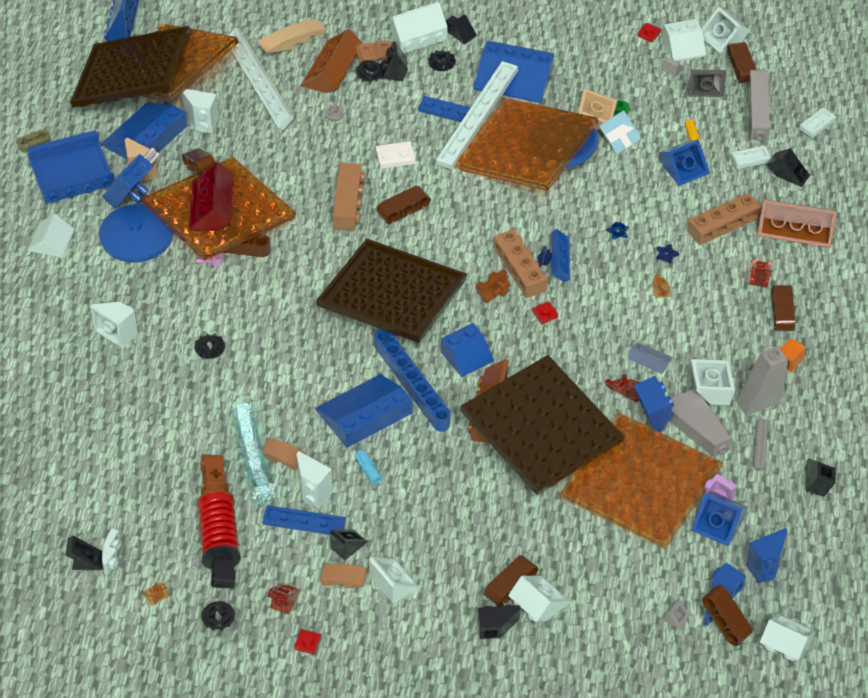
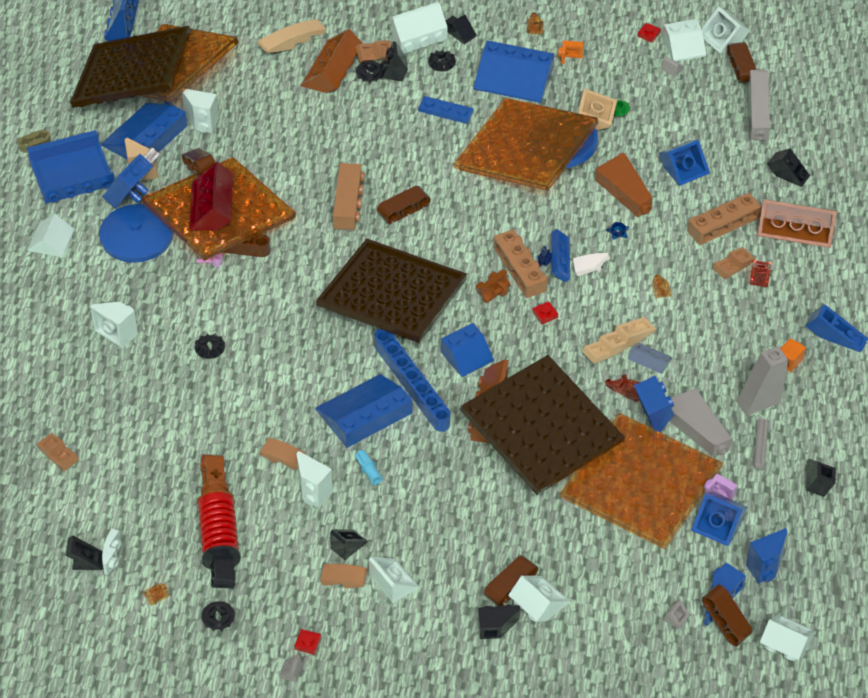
light aqua plate [225,27,294,130] -> none
clear light blue arch [230,401,276,504] -> none
blue tile [262,505,346,535] -> none
clear red slope [267,583,301,615] -> none
light grey plate [326,104,343,121] -> none
white plate [376,141,416,169] -> none
light aqua plate [436,61,518,170] -> none
medium azure sticker [599,111,641,154] -> none
clear blue plate [656,244,679,263] -> none
yellow axle [685,119,701,145] -> none
dark grey slope [688,70,726,97] -> none
light aqua slope [690,359,735,405] -> none
light aqua plate [731,146,771,169] -> none
reddish brown beam [771,285,795,331] -> none
light aqua plate [799,108,836,138] -> none
none -> medium nougat slope [36,433,79,471]
none -> light grey slope [279,654,303,682]
none -> clear orange slope [527,12,544,35]
none -> orange bracket [558,40,584,64]
none -> white slope [573,253,610,276]
none -> tan slope [582,317,656,364]
none -> dark orange slope [595,153,653,217]
none -> medium nougat slope [713,247,755,279]
none -> blue slope [805,304,868,352]

